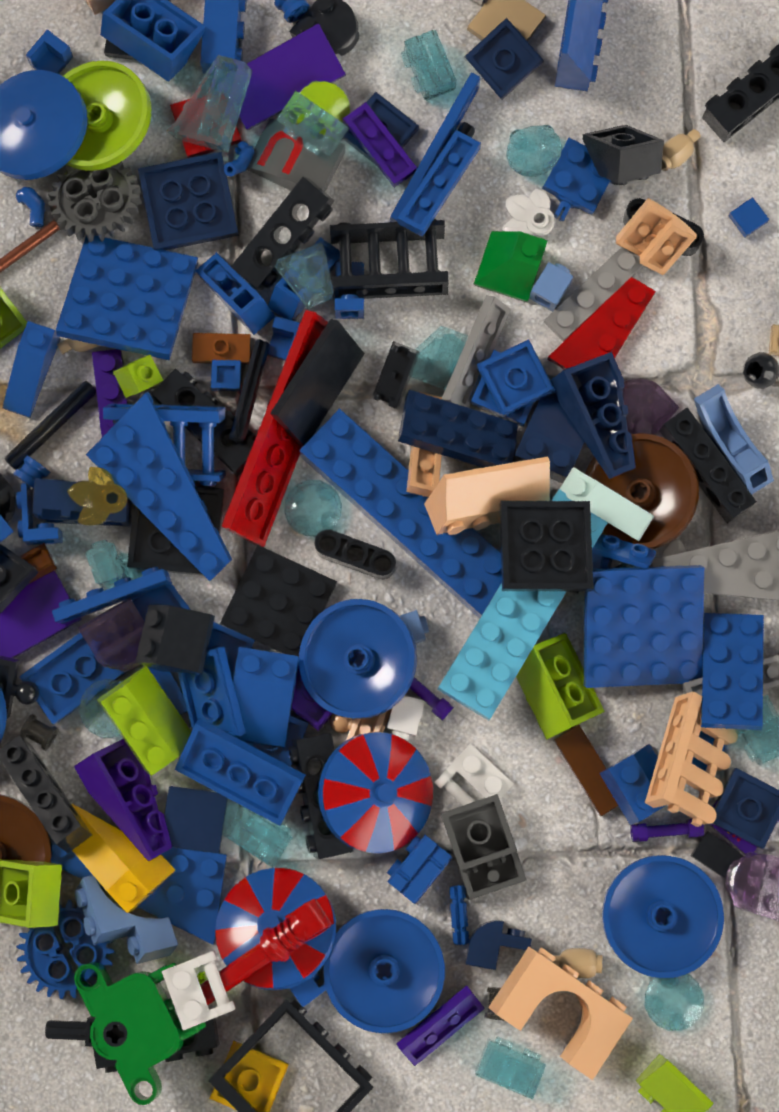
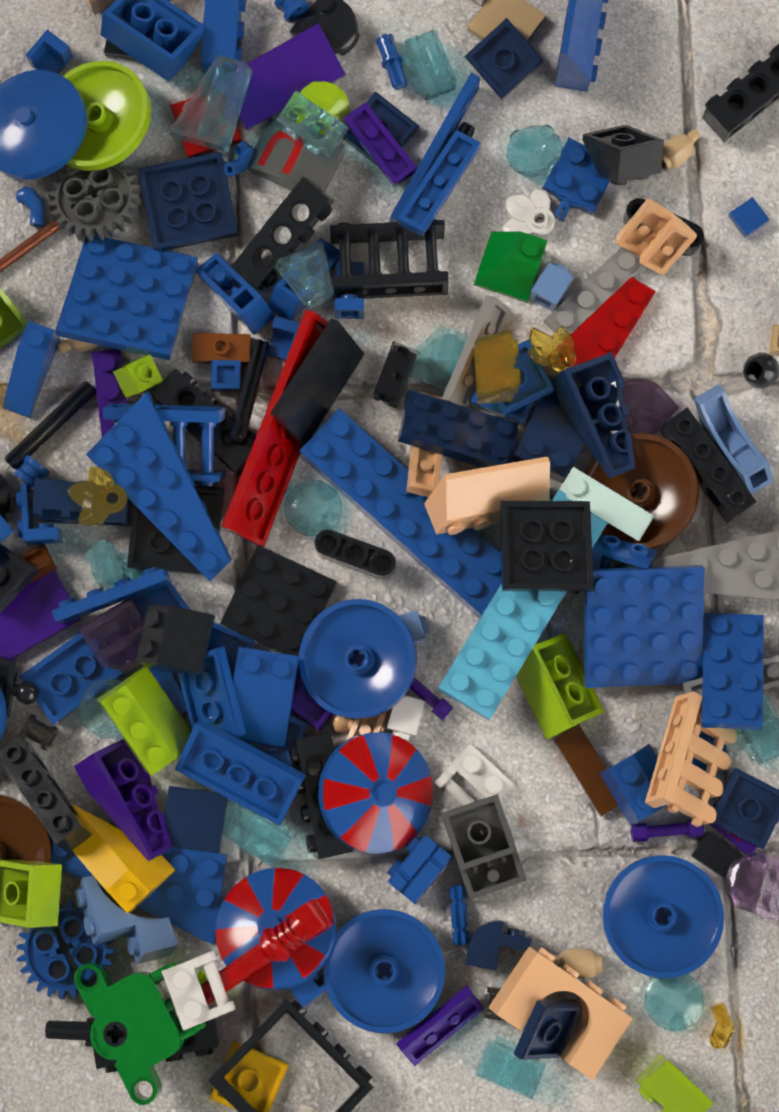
none -> blue axle [376,33,408,90]
none -> clear yellow slope [473,330,520,404]
none -> dark blue tile [513,999,582,1060]
none -> clear yellow plate [527,326,576,373]
none -> clear yellow arm [709,1002,735,1049]

